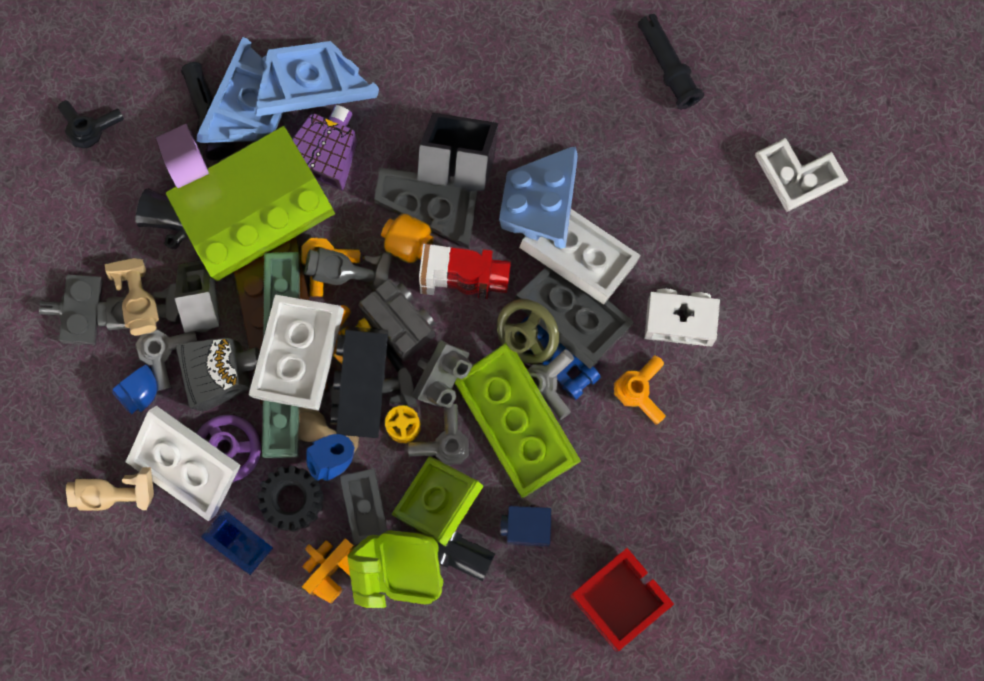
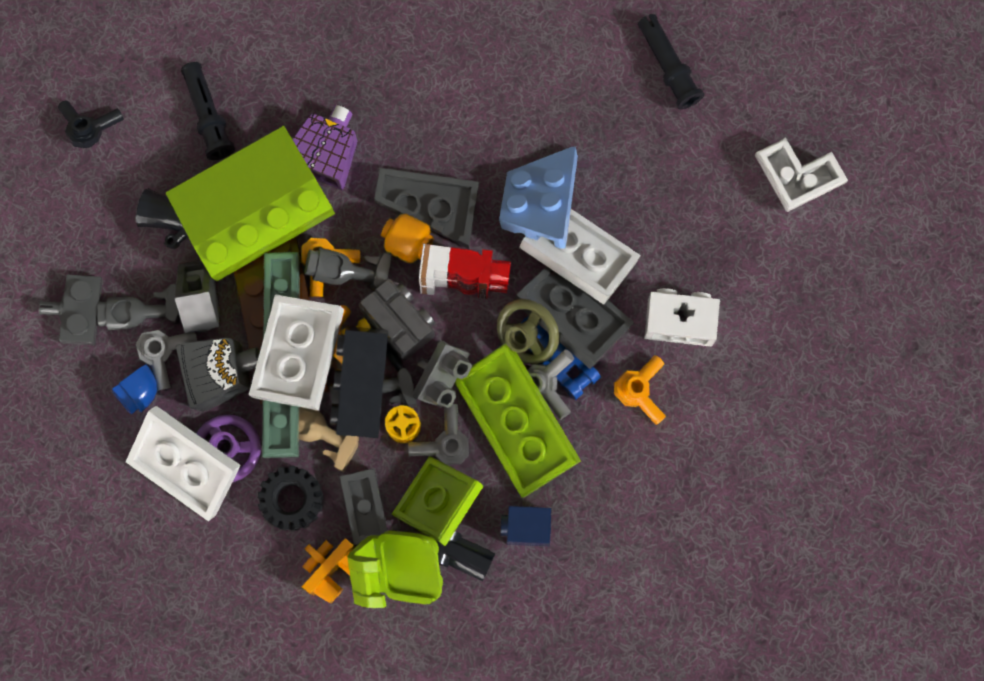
tan piece [66,467,154,511] -> none
tan piece [104,258,159,336] -> none
lavender beam [156,123,209,188] -> none
light blue wing [197,37,283,143] -> none
clear blue slope [201,509,273,575] -> none
light blue wing [254,41,379,117] -> none
blue piece [306,434,355,481] -> none
black piece [417,113,498,191] -> none
red piece [570,548,674,652] -> none

